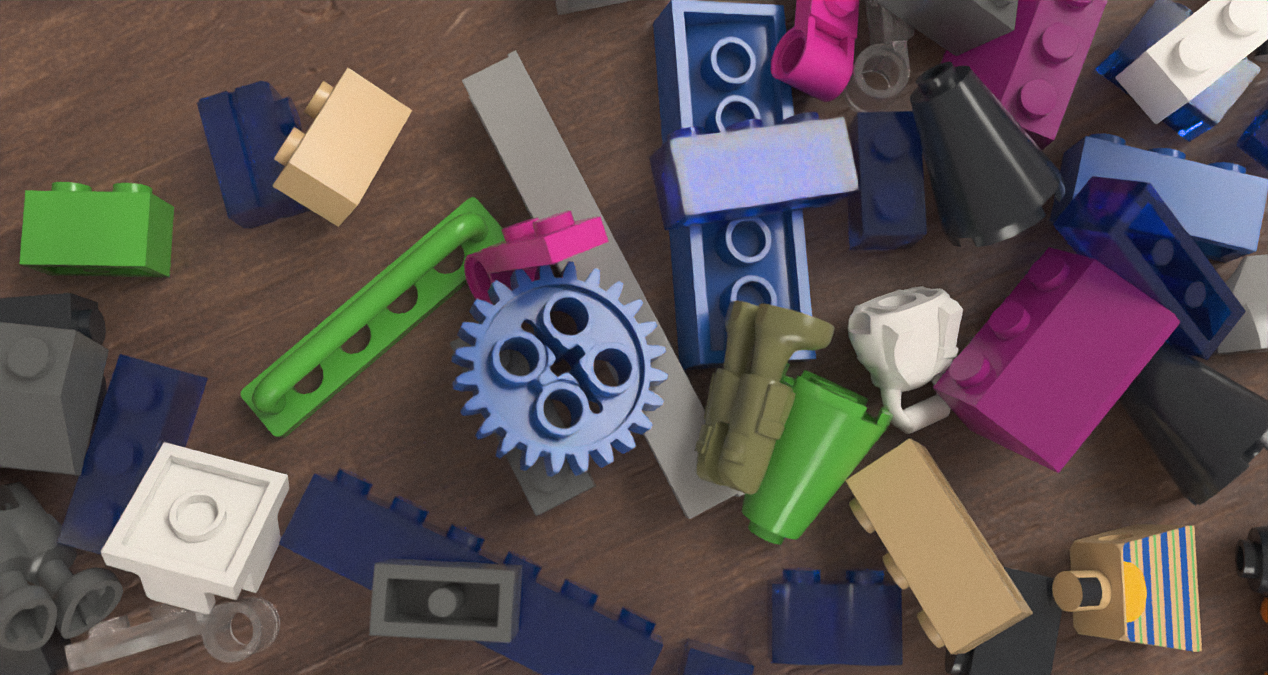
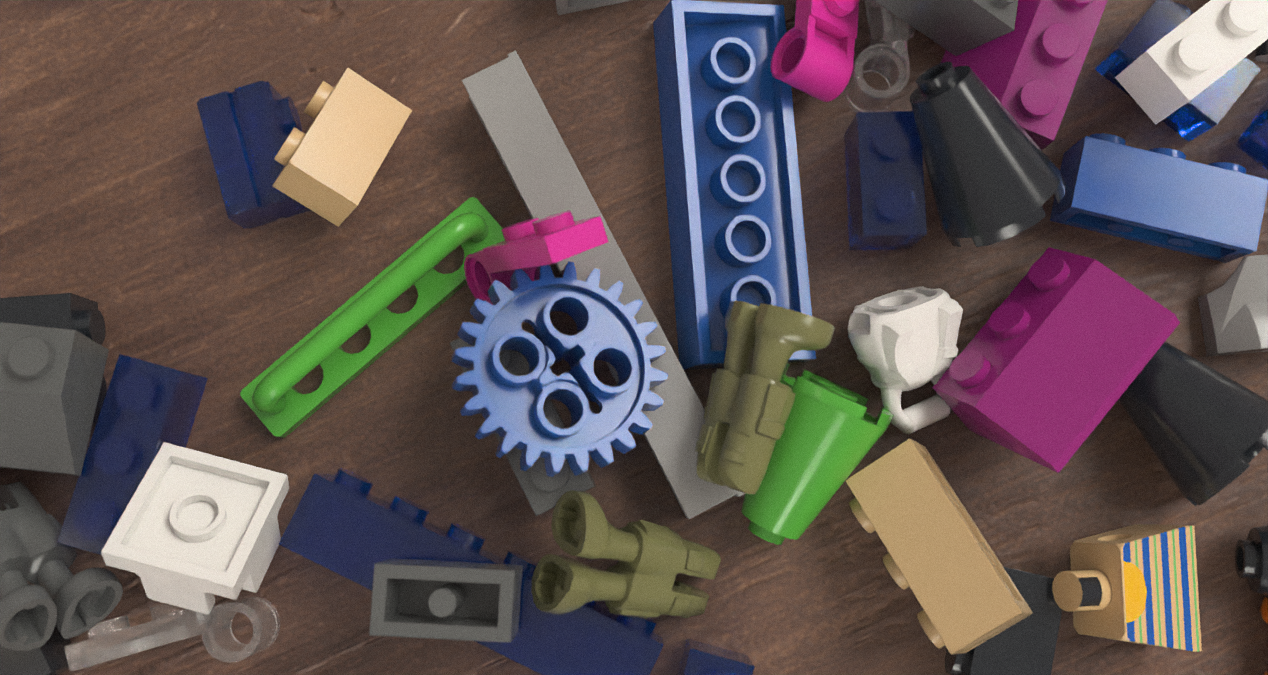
bright green brick [19,182,174,277] -> none
clear blue brick [649,112,860,231] -> none
clear blue brick [767,568,903,666] -> none
clear blue brick [1053,176,1246,360] -> none
none -> olive piece [532,490,721,619]

